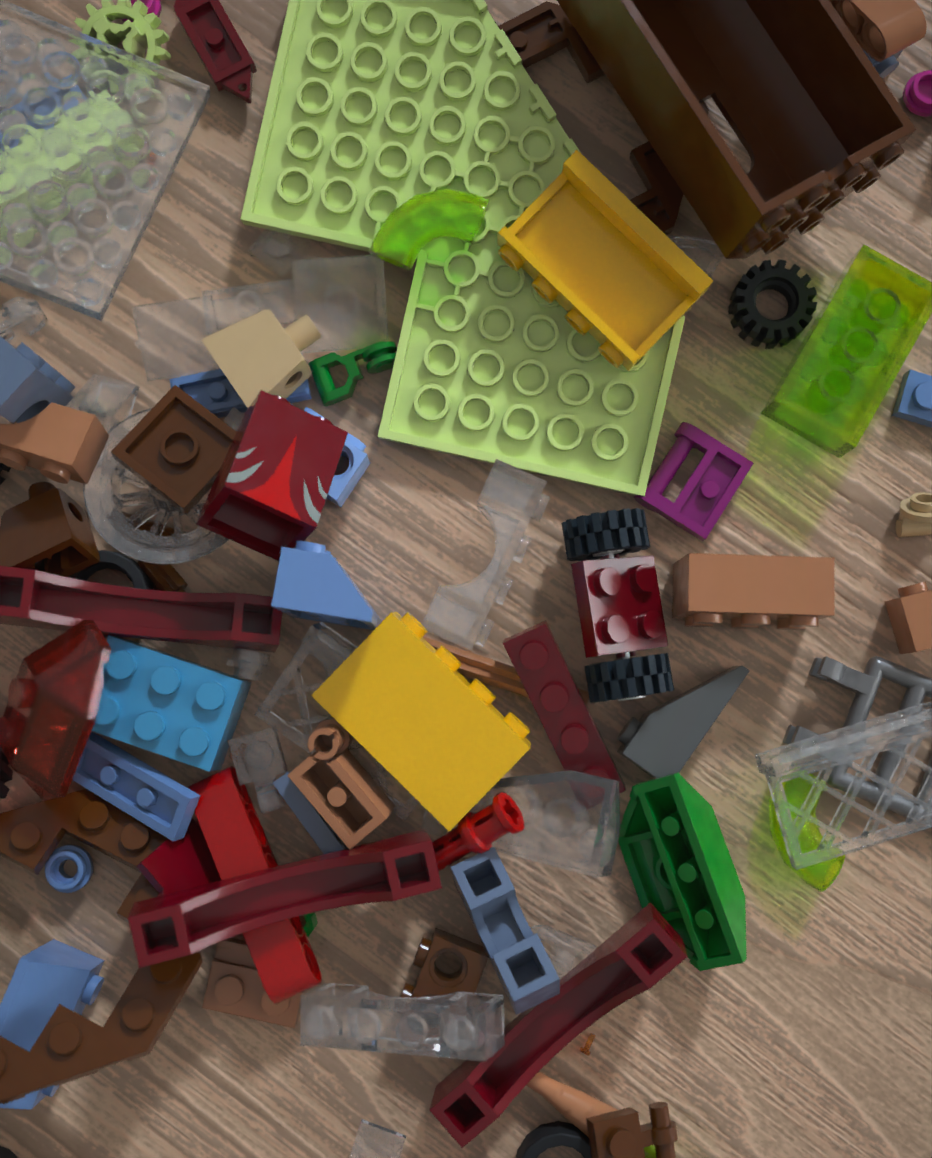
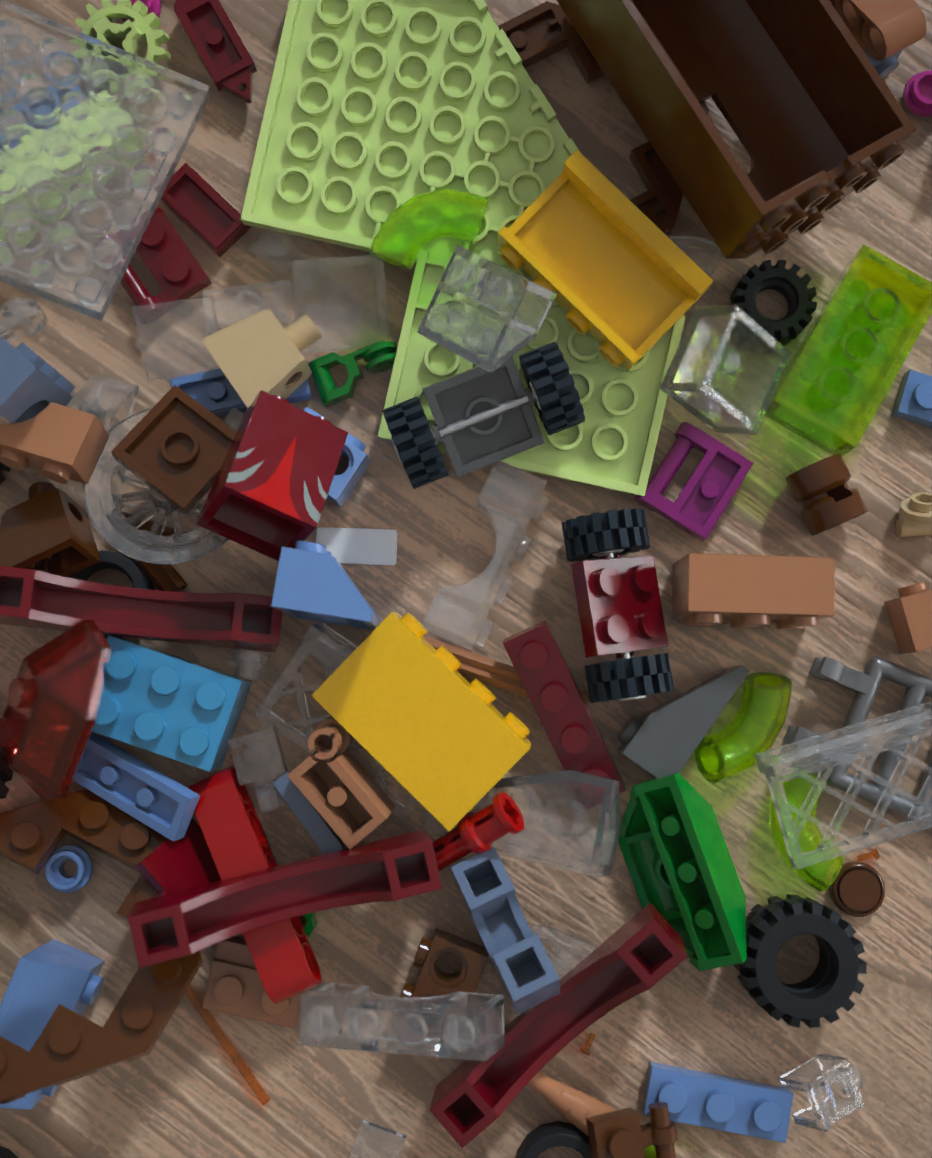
none -> dark red plate [93,206,212,324]
none -> dark red tile [155,163,251,258]
none -> clear orange axle [185,984,270,1105]
none -> white sticker [316,527,398,565]
none -> plate [382,342,585,489]
none -> clear slope [417,245,557,373]
none -> medium blue plate [642,1061,793,1143]
none -> clear piece [660,305,791,435]
none -> clear neon green cylinder [695,672,792,783]
none -> black tyre [734,894,867,1028]
none -> clear window [779,1053,865,1132]
none -> reddish brown wheel [785,453,868,536]
none -> reddish brown piece [829,861,885,917]
none -> clear orange piece [857,848,880,861]

